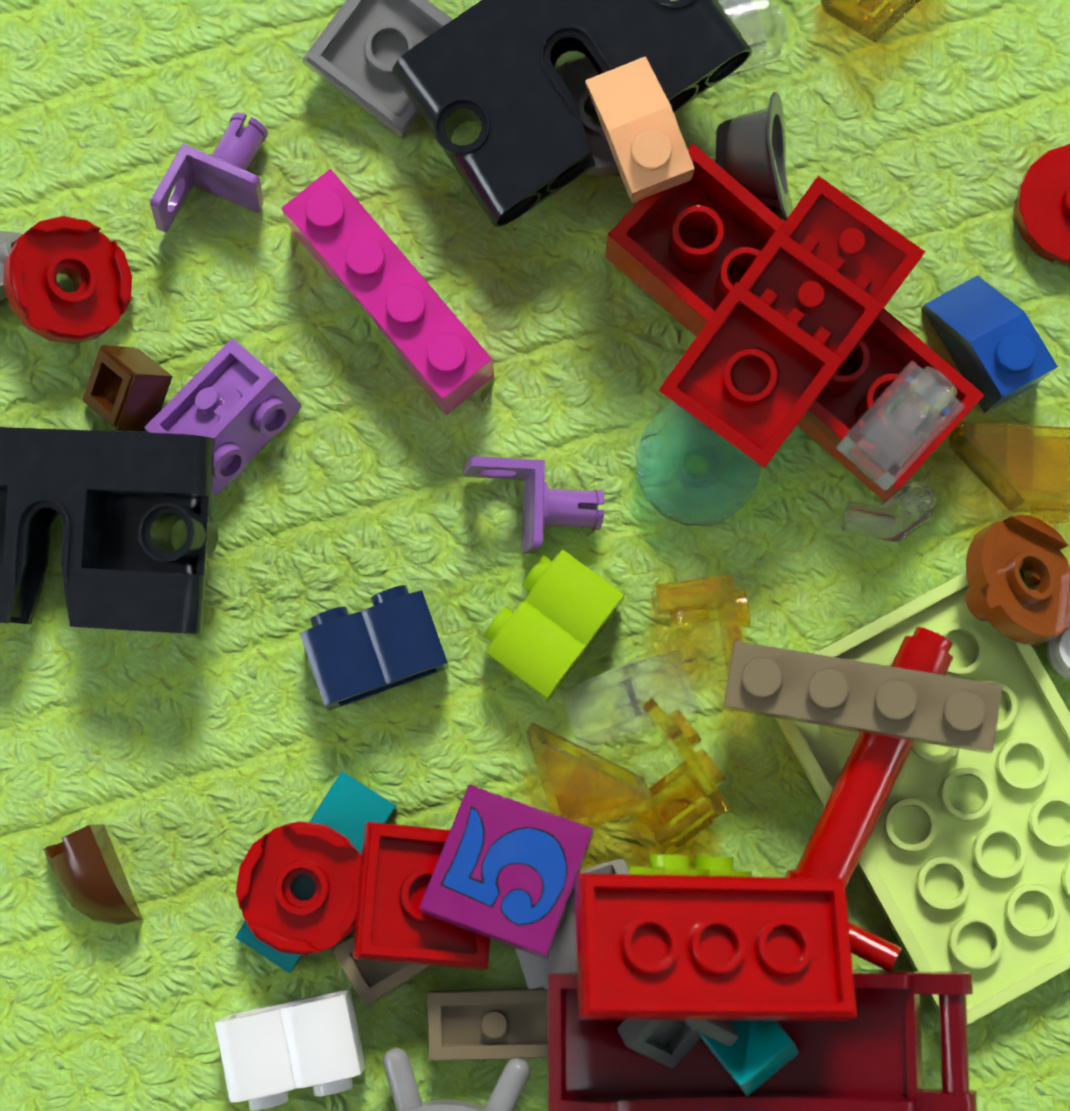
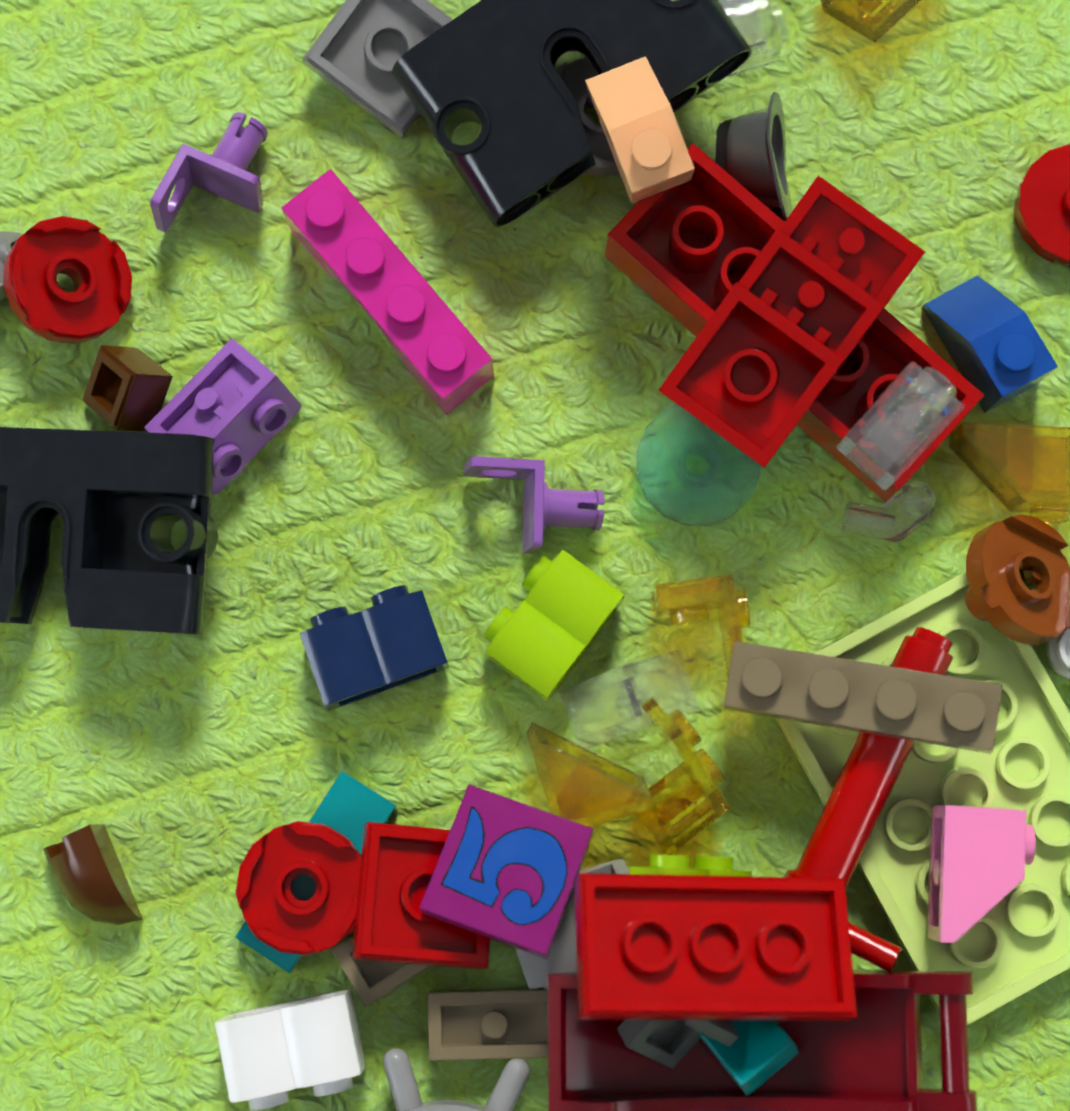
none -> bright pink slope [927,805,1036,943]

